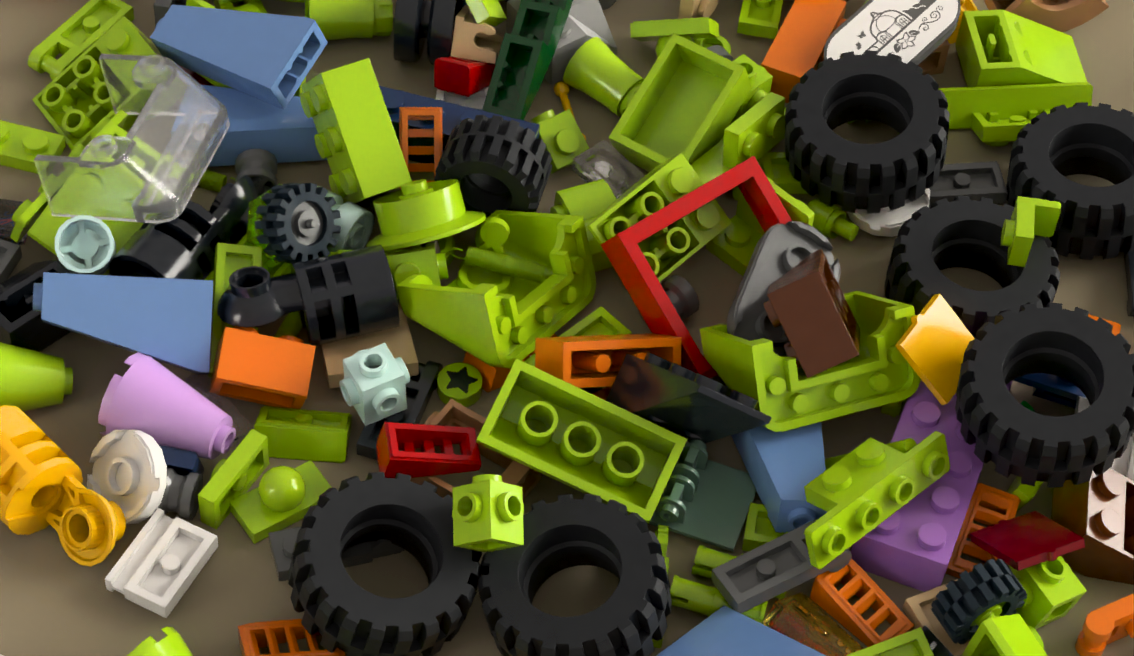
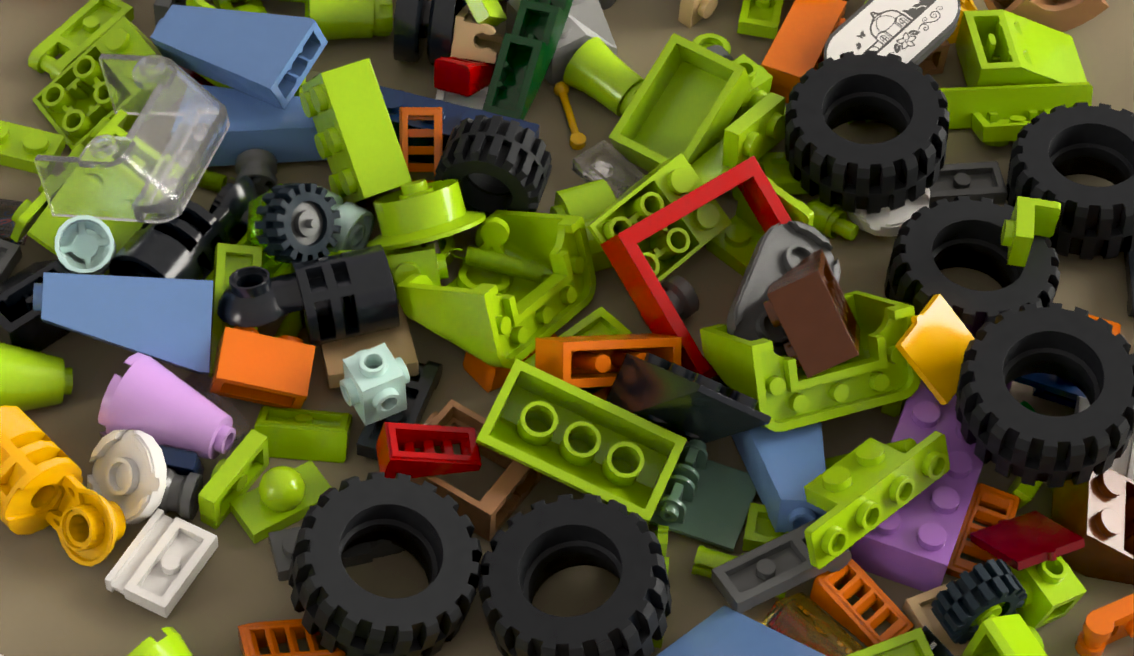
lime tile [437,362,482,407] -> none
lime brick [452,474,524,552] -> none
lime bracket [530,109,592,174] -> none
lime tile [630,17,719,58] -> none
lime pin [670,575,768,624] -> none

